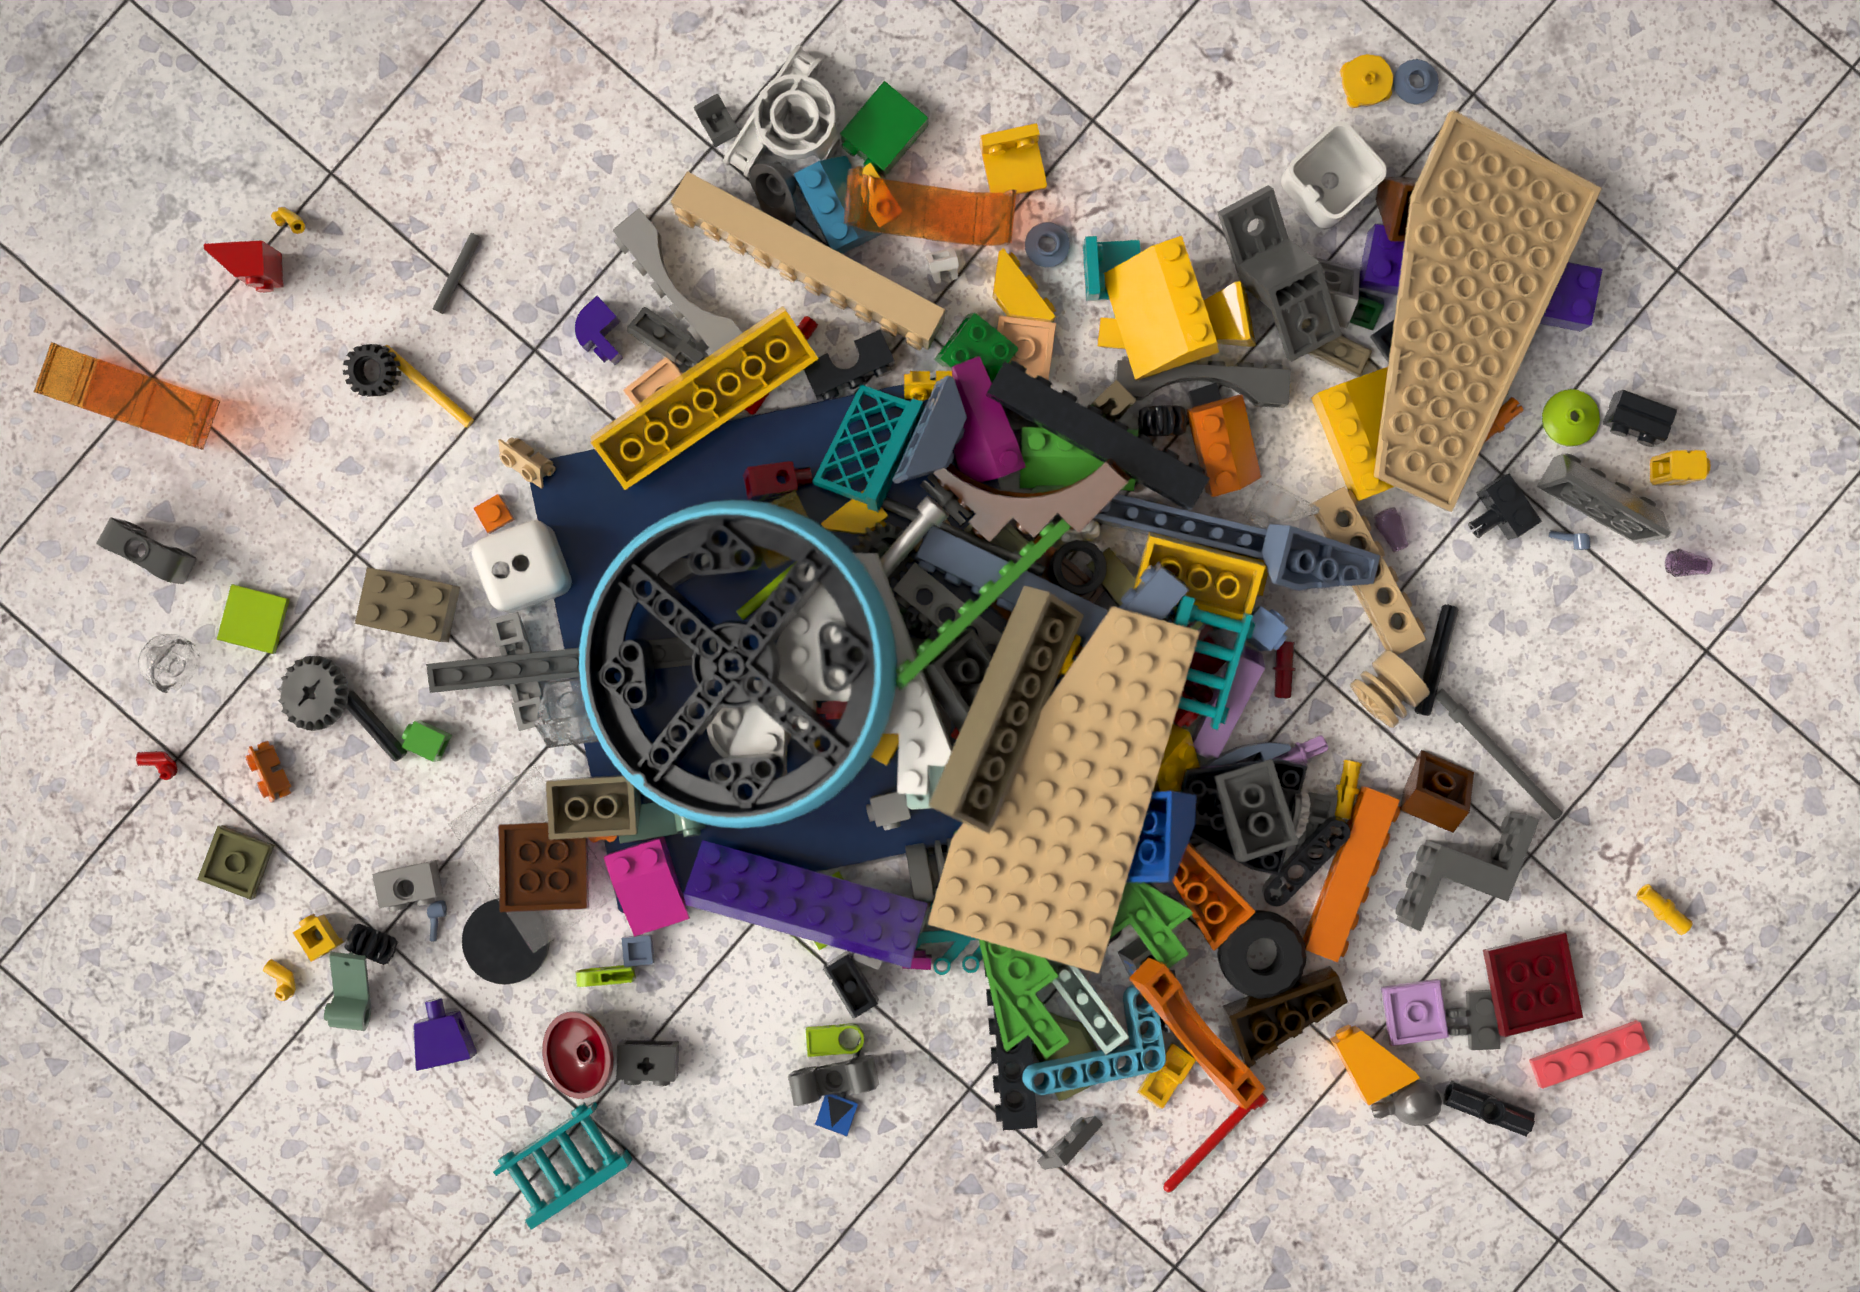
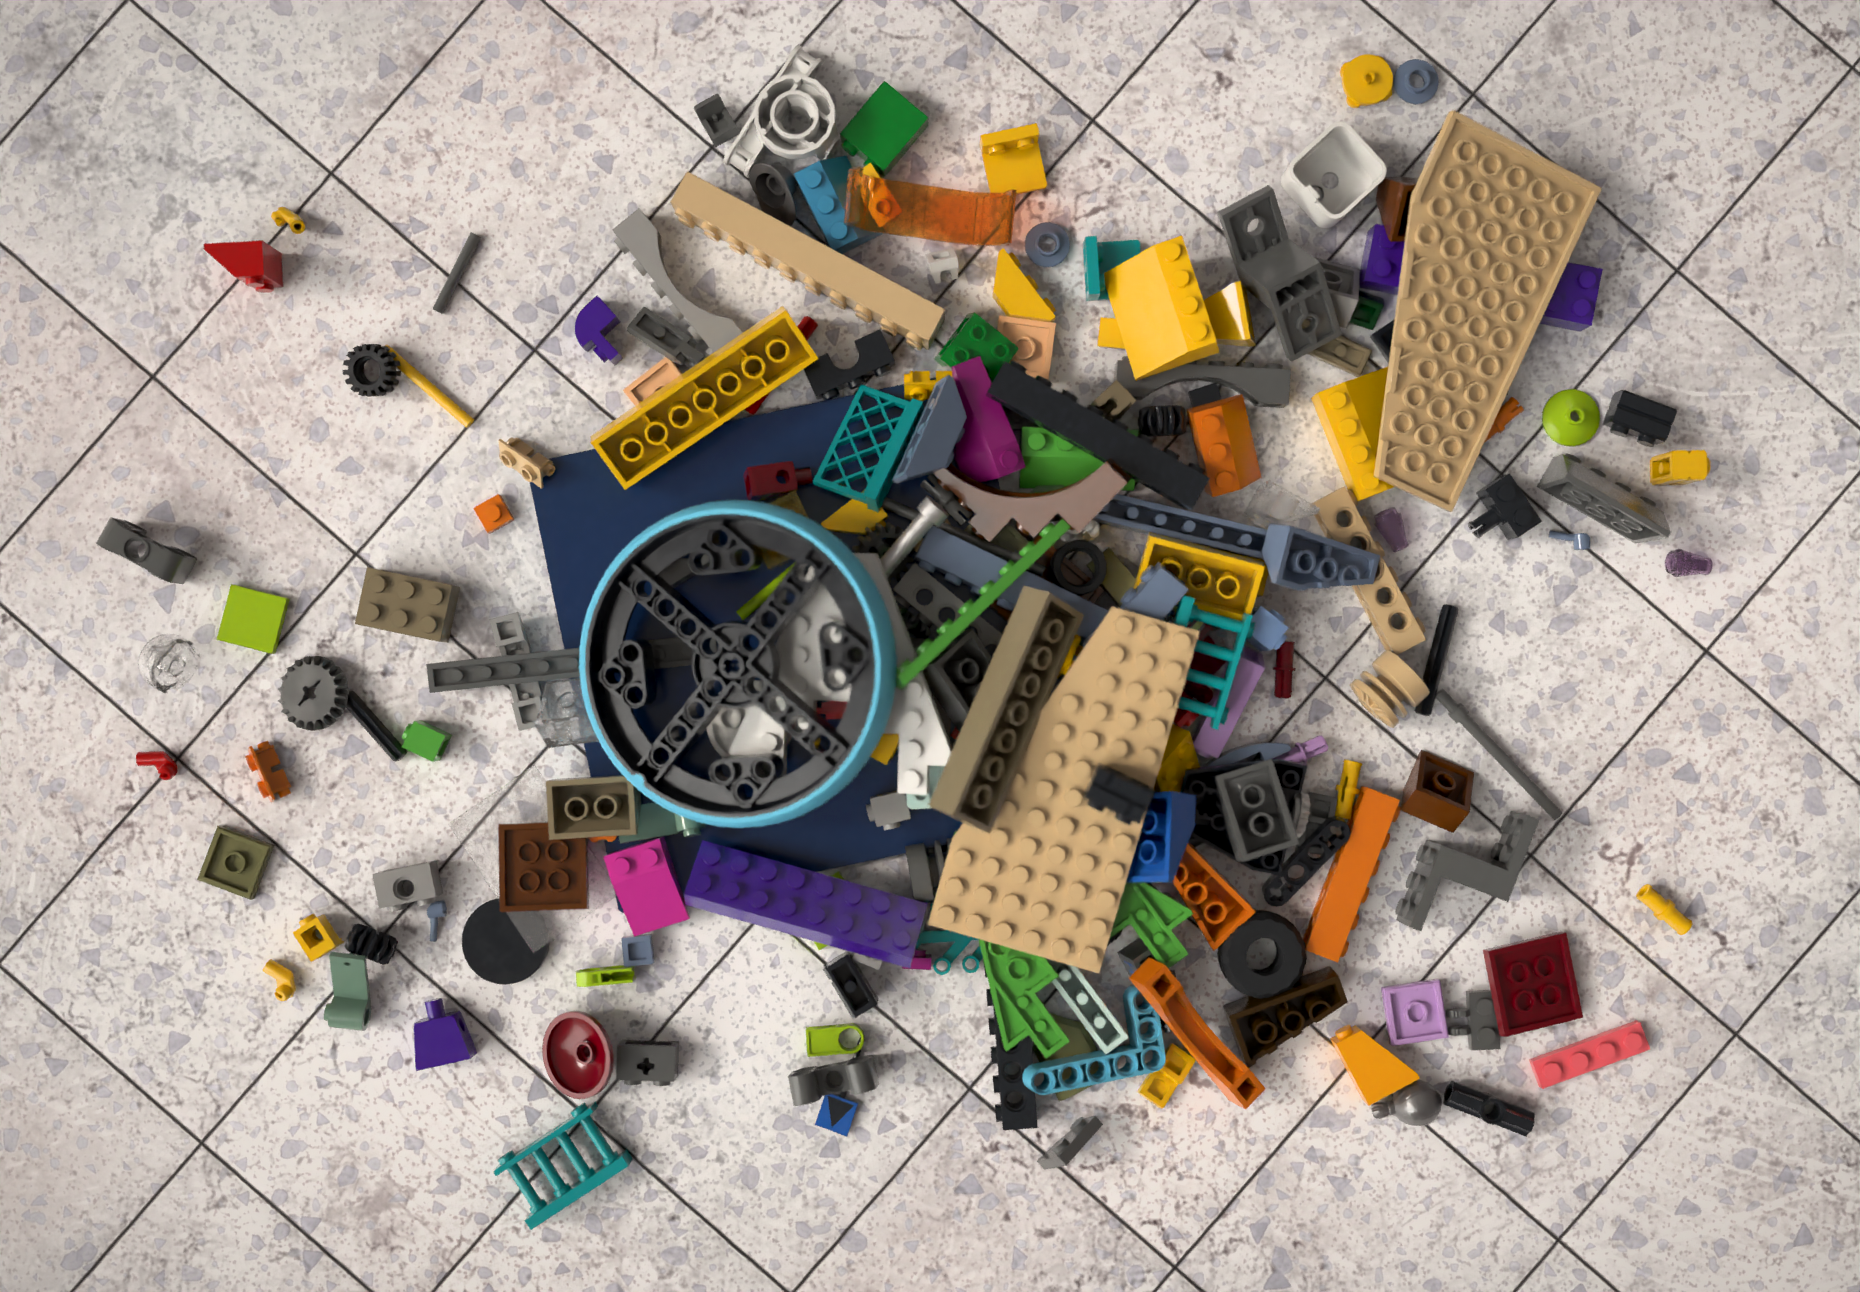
clear orange windscreen [34,342,220,450] -> none
white piece [472,520,572,613] -> none
red piece [1163,1092,1269,1193] -> none
none -> black brick [1084,762,1155,825]

